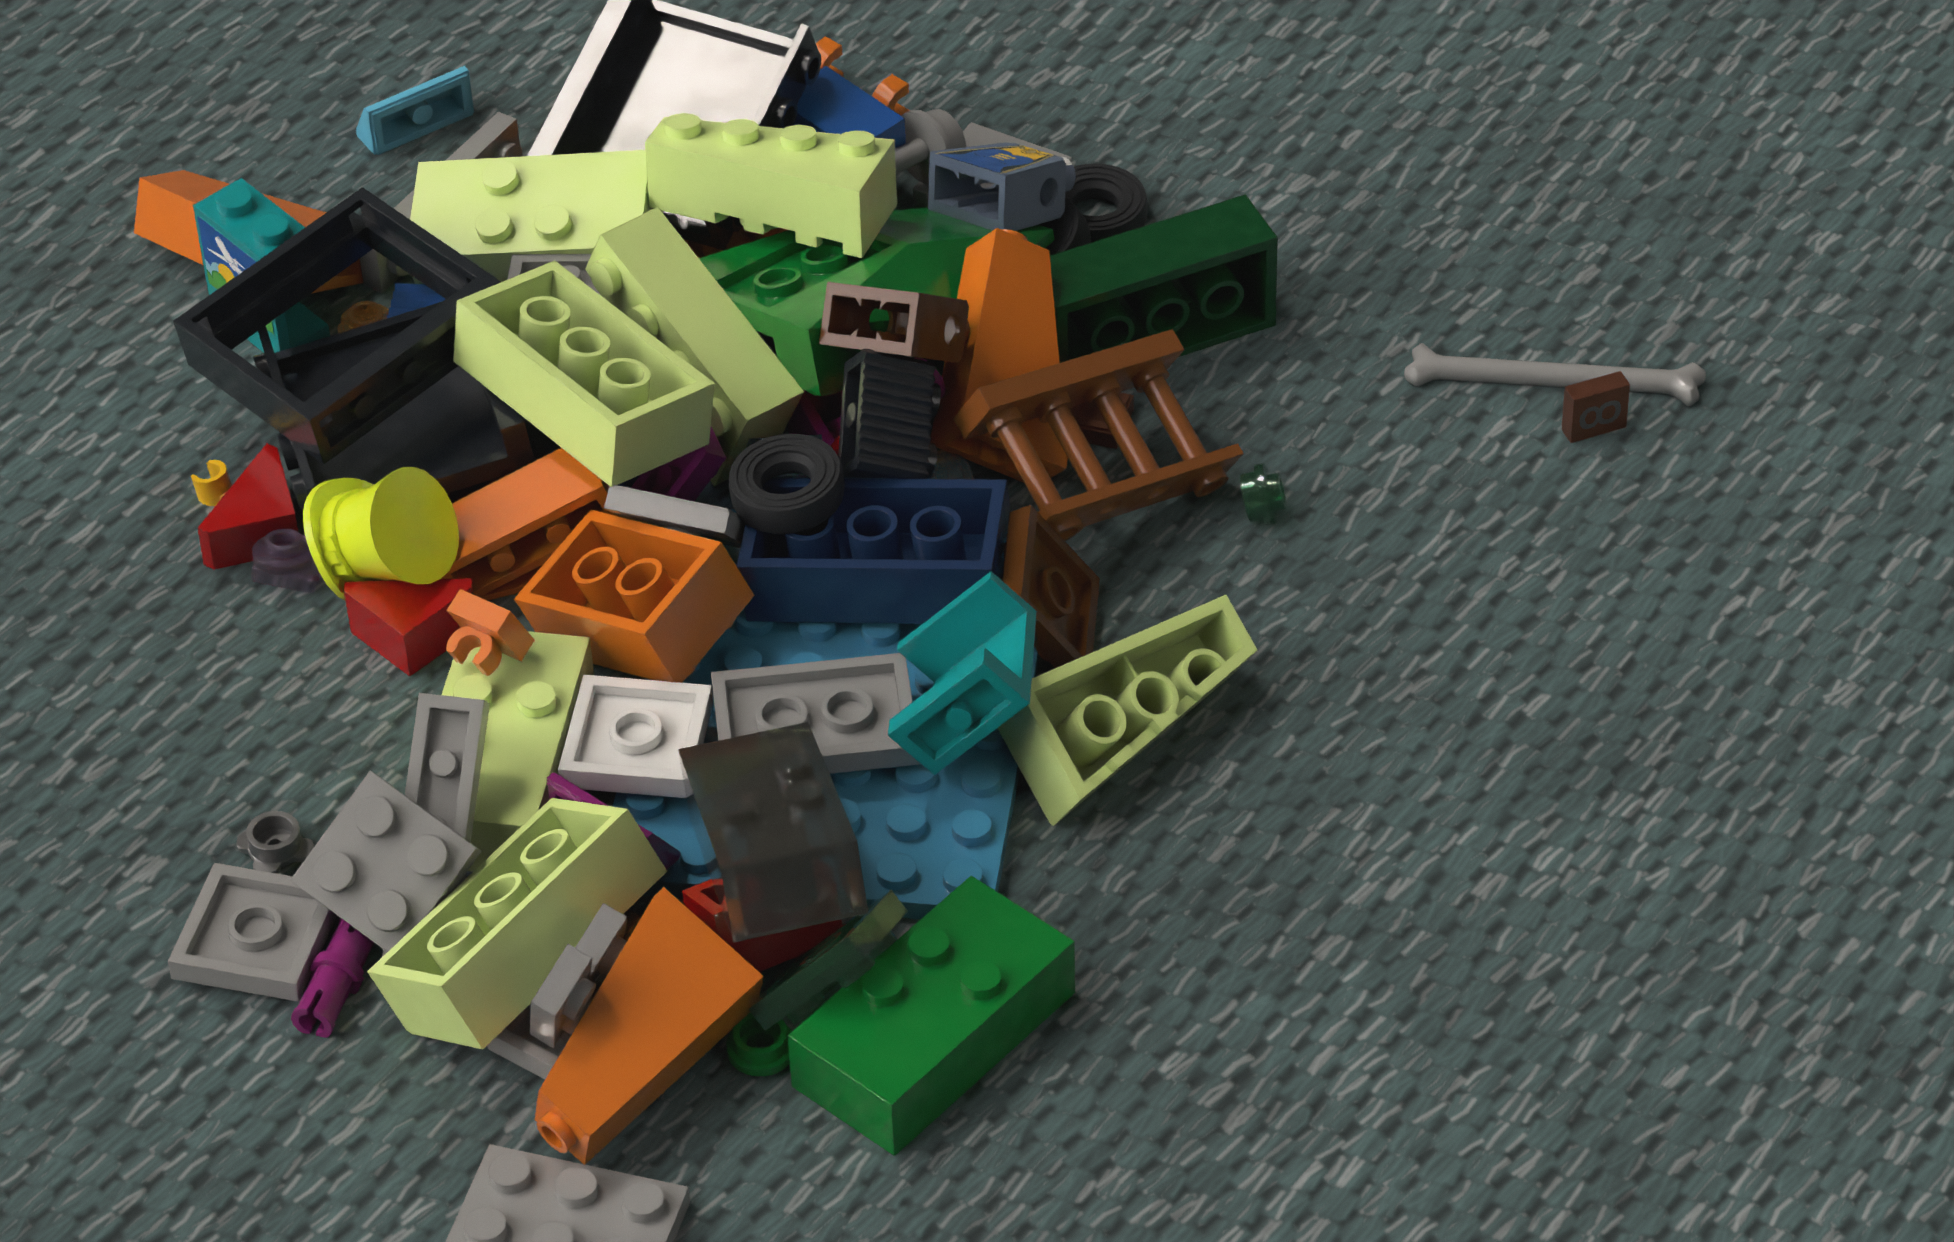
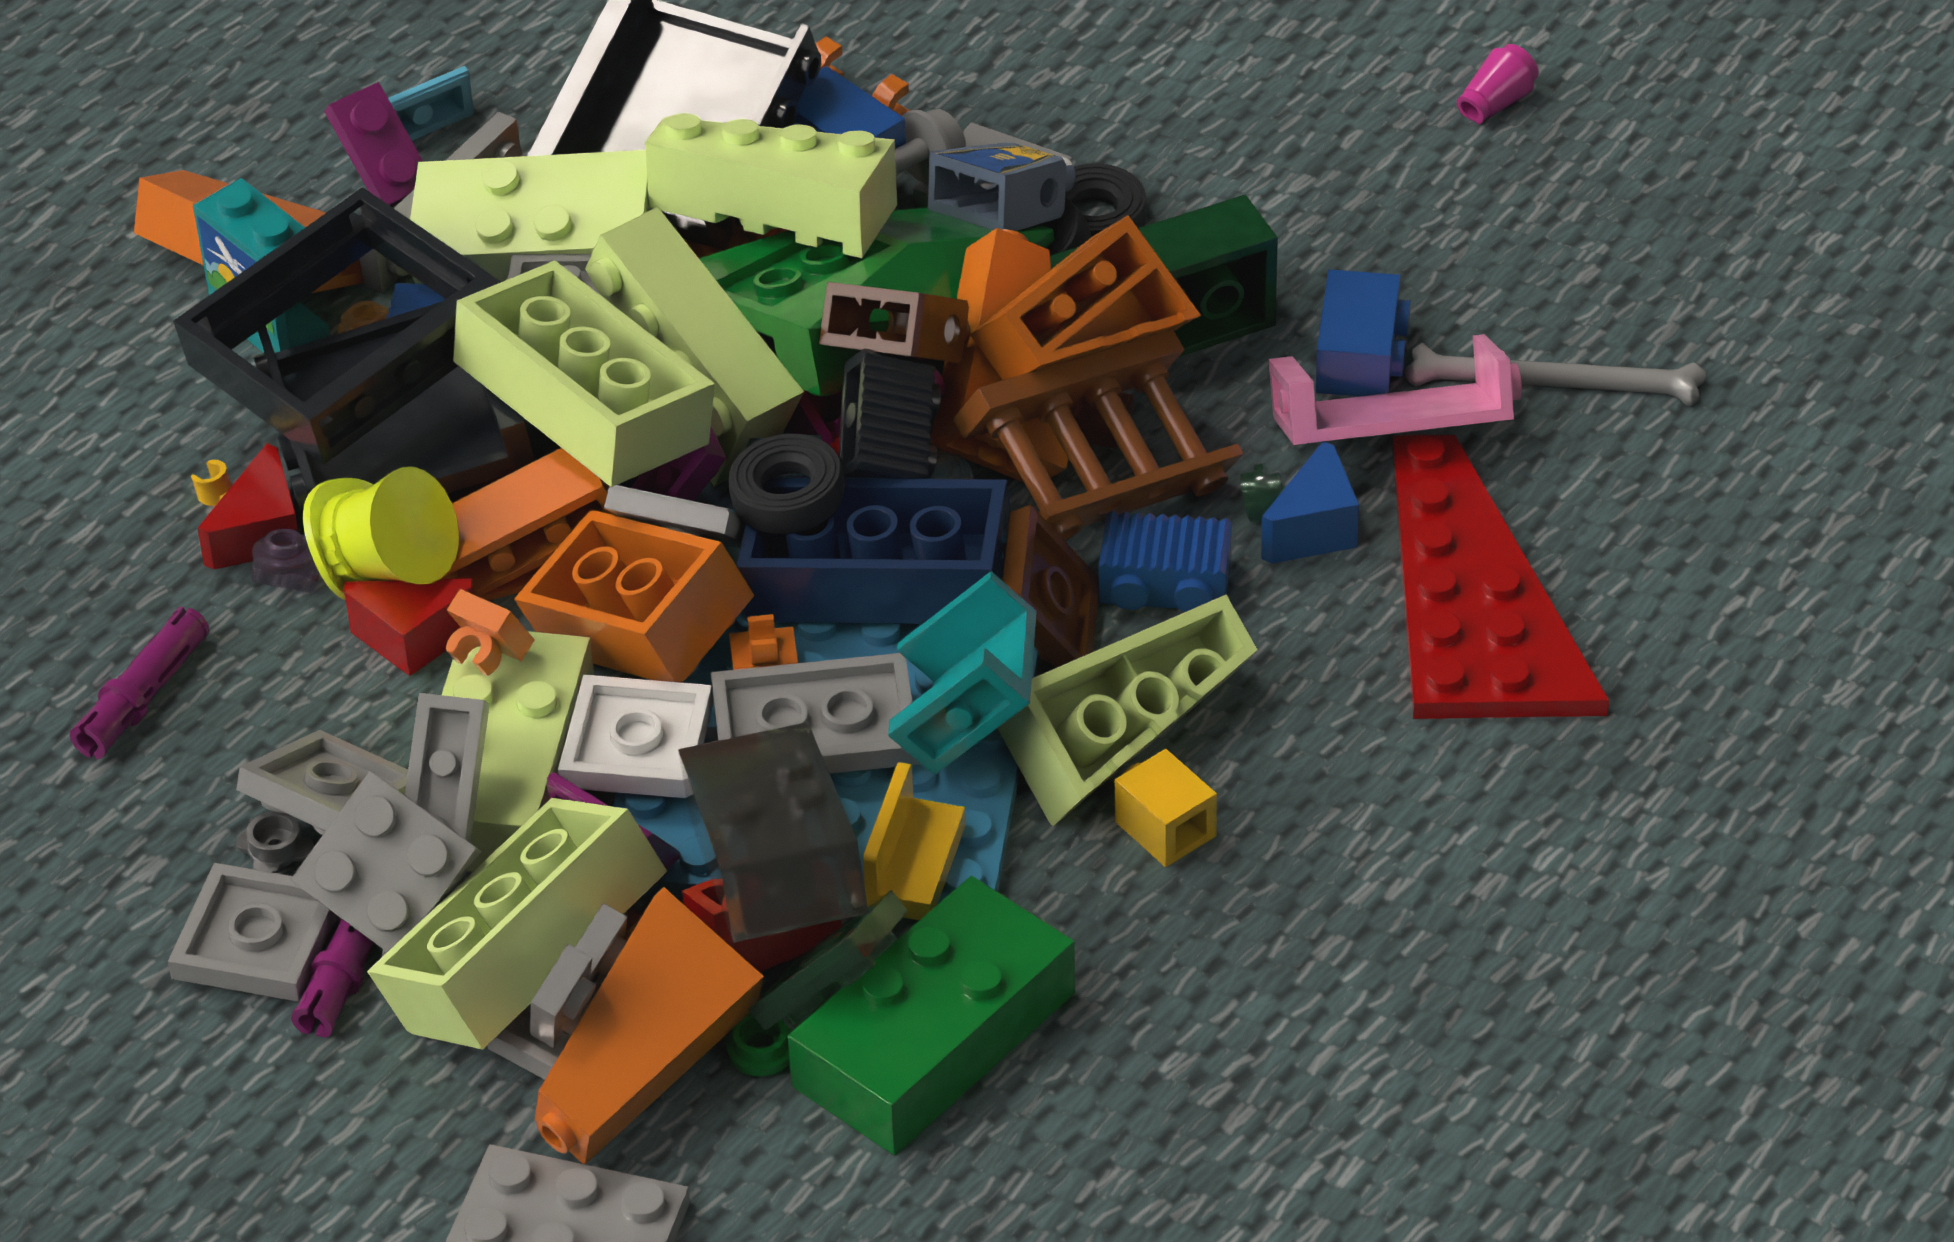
copper tile [1561,371,1630,443] -> none
none -> magenta pin [69,607,210,759]
none -> light grey plate [236,730,408,835]
none -> magenta plate [324,81,423,207]
none -> orange tile [729,614,798,670]
none -> yellow panel [863,762,966,920]
none -> orange wedge [970,215,1201,380]
none -> blue brick [1099,510,1232,612]
none -> yellow brick [1115,749,1217,867]
none -> blue slope [1261,441,1359,563]
none -> bright pink panel [1269,334,1522,445]
none -> blue brick [1316,269,1411,396]
none -> red wing [1392,435,1609,719]
none -> dark pink cone [1457,44,1539,124]

